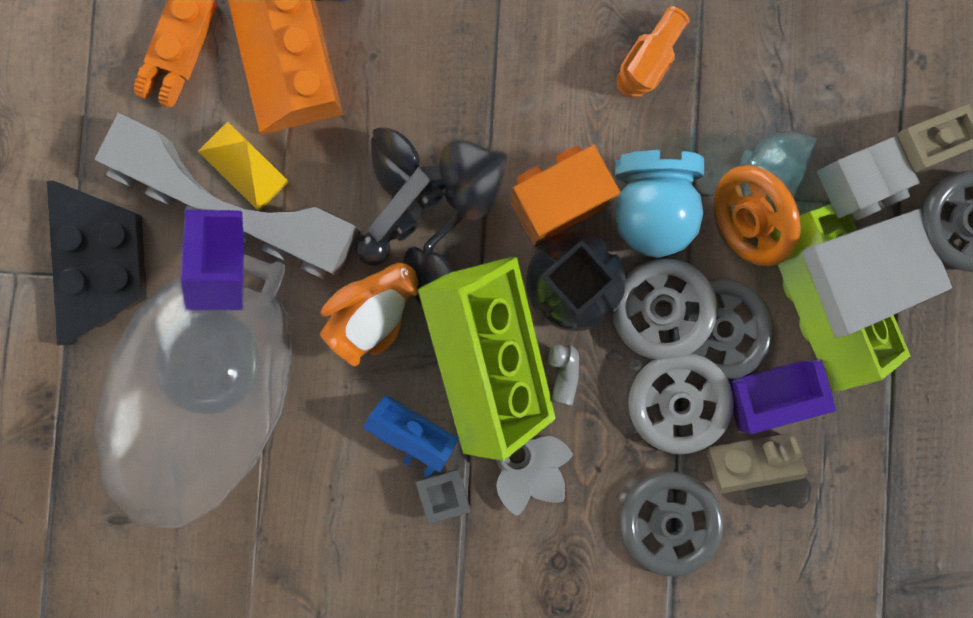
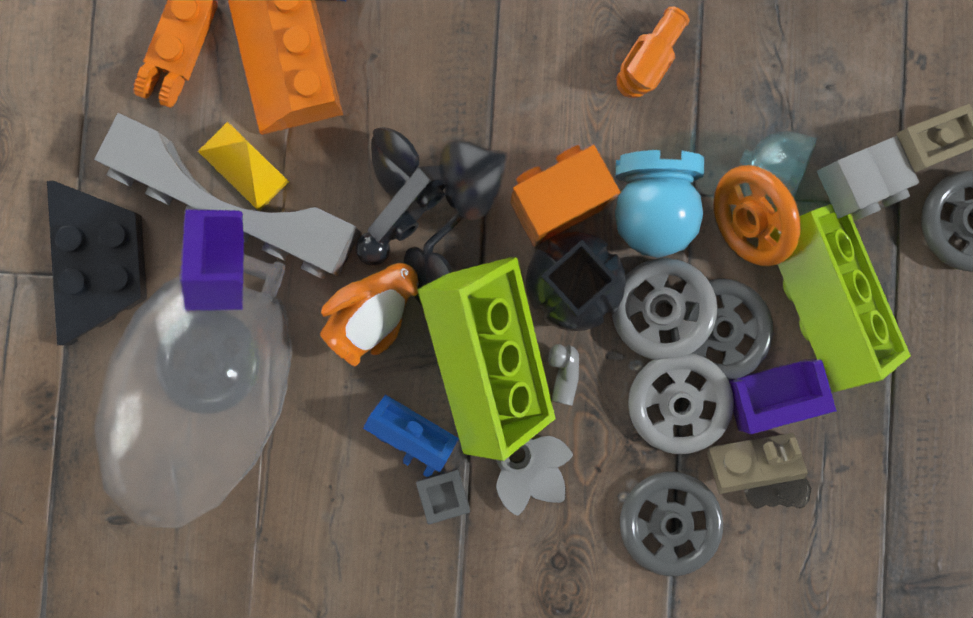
light grey tile [802,208,952,338] -> none

